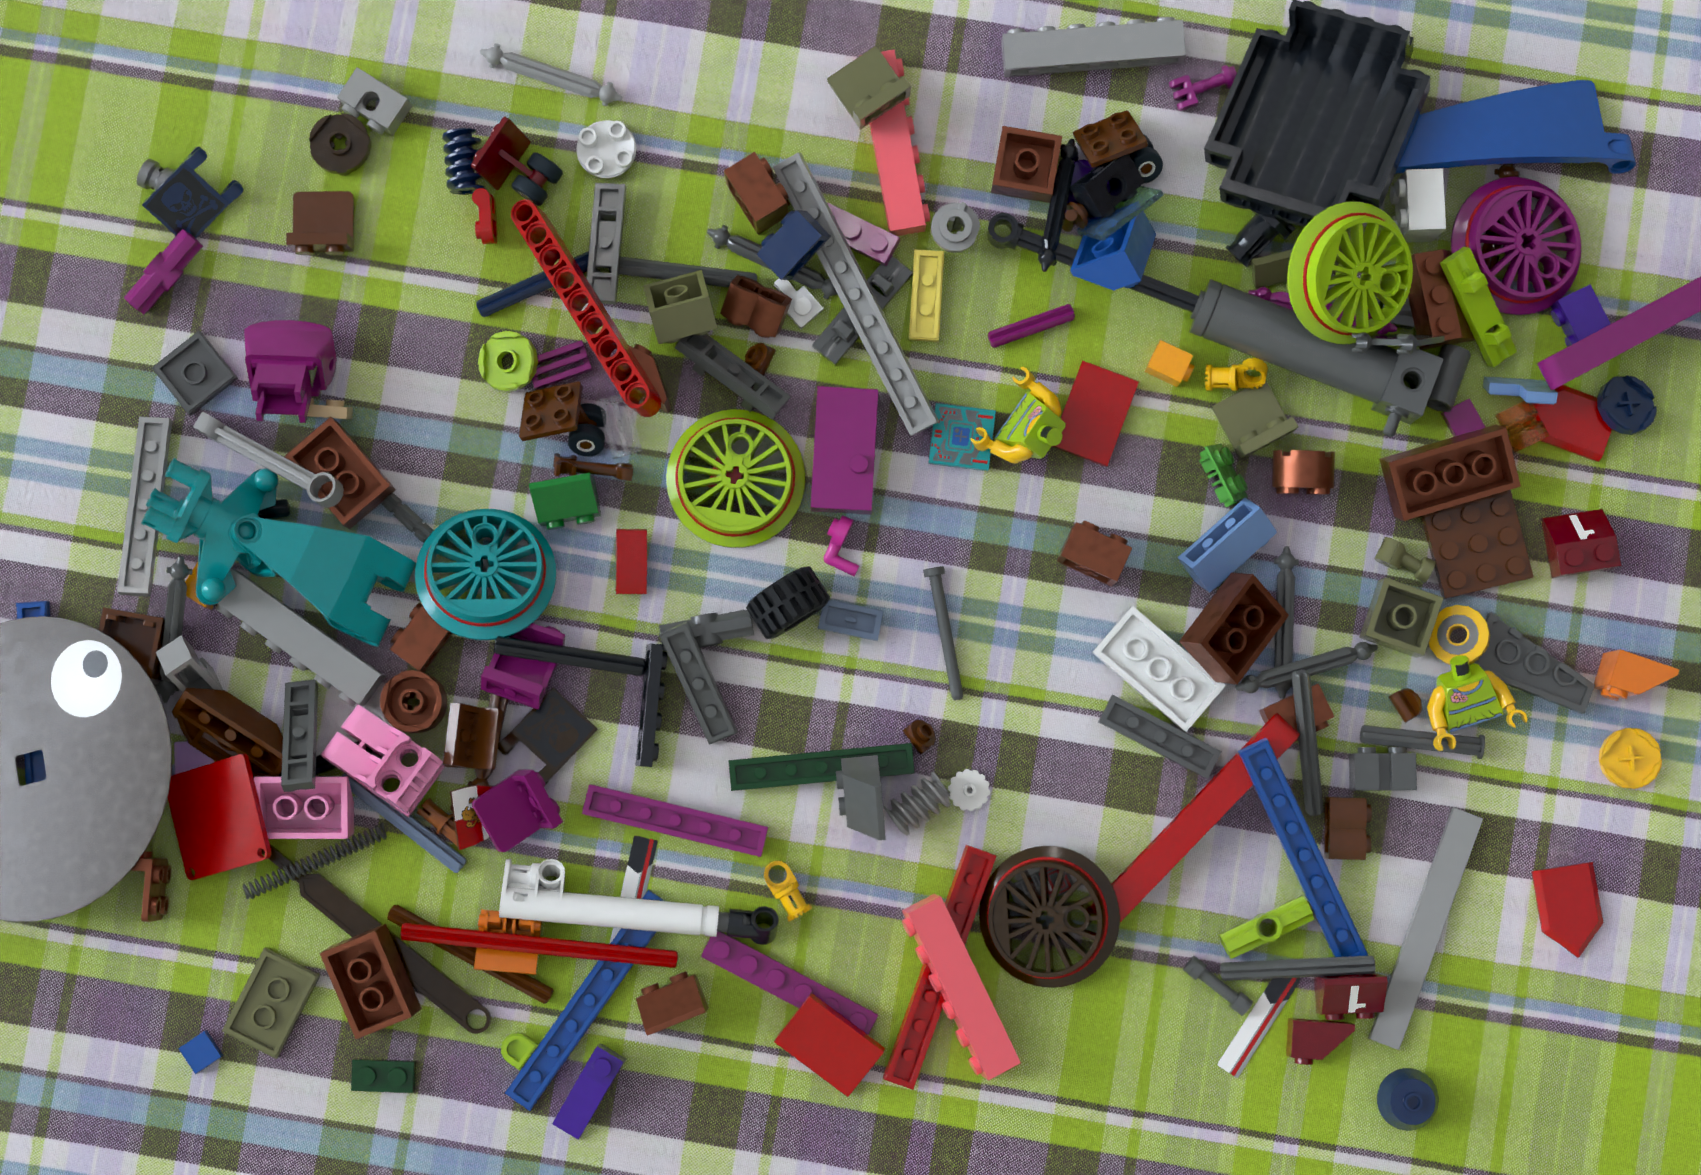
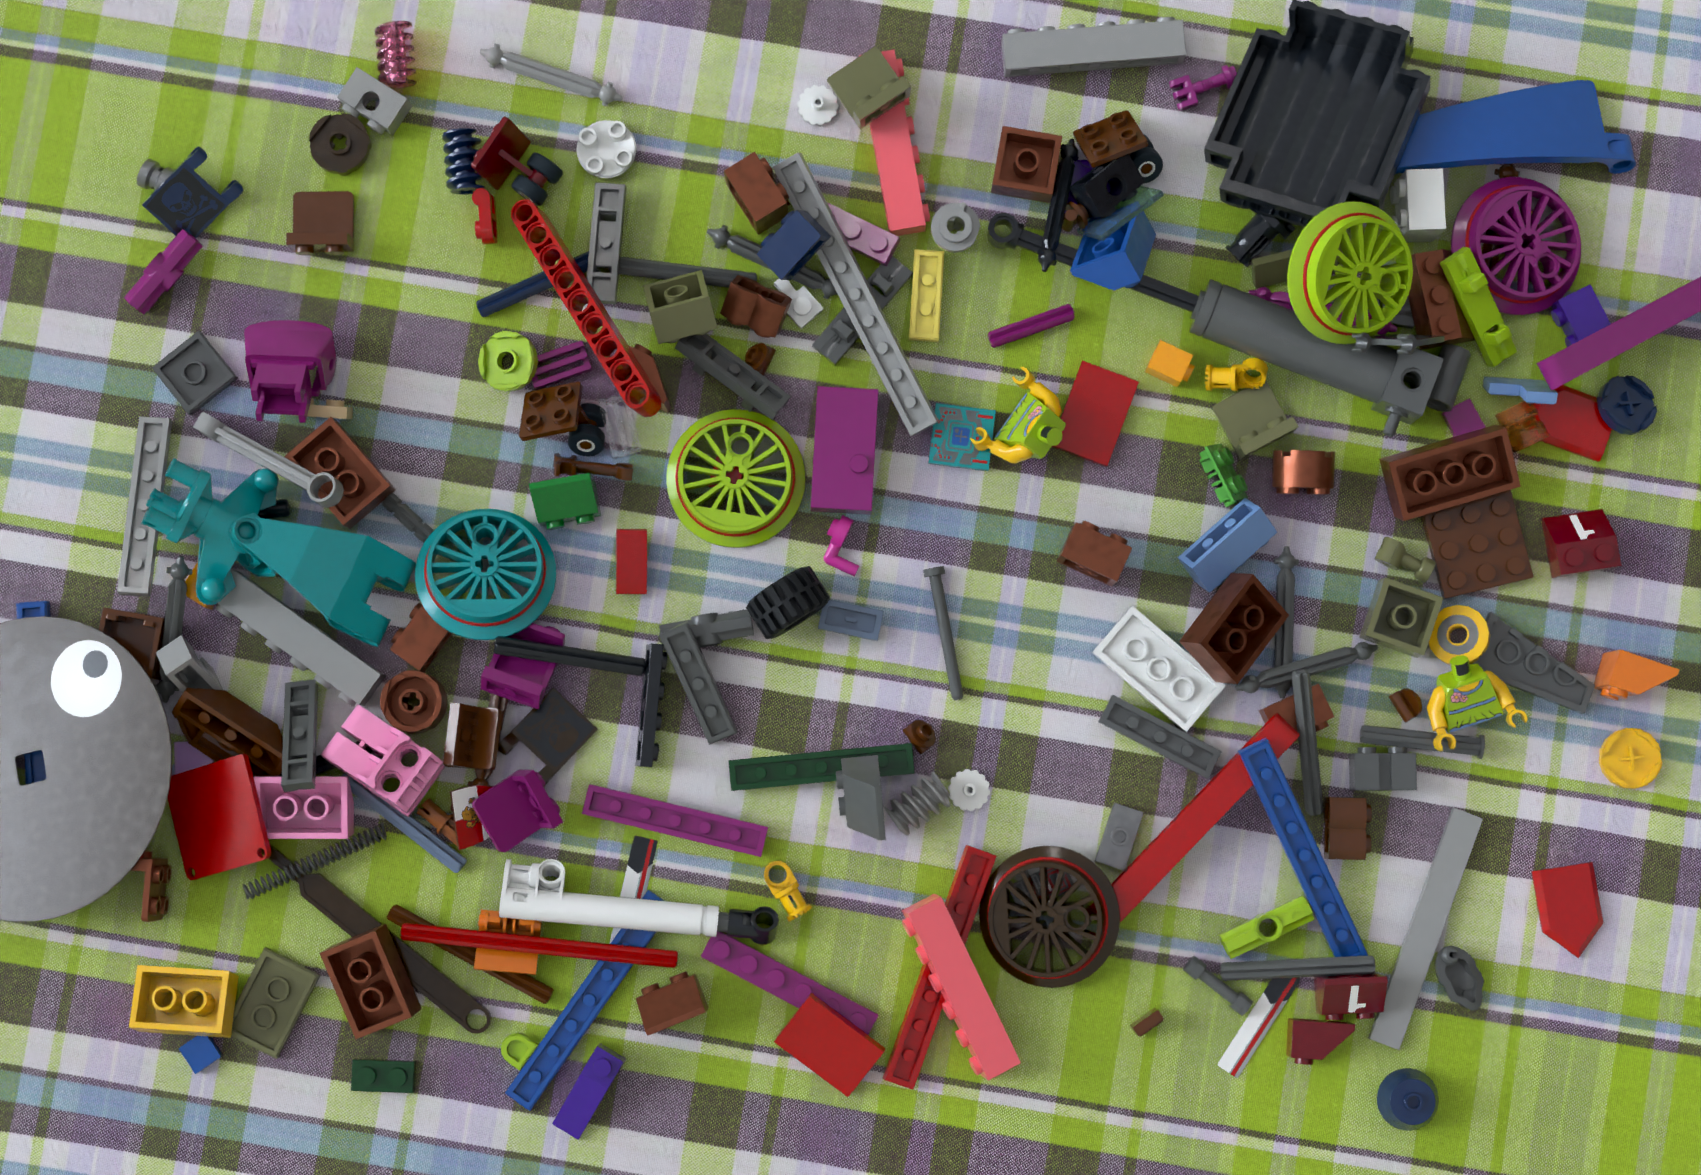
none -> yellow brick [129,965,239,1038]
none -> clear pink piece [375,21,417,88]
none -> white piece [797,85,839,126]
none -> flat silver plate [1095,802,1144,871]
none -> reddish brown tile [1130,1008,1164,1037]
none -> dark grey arm [1435,946,1484,1011]

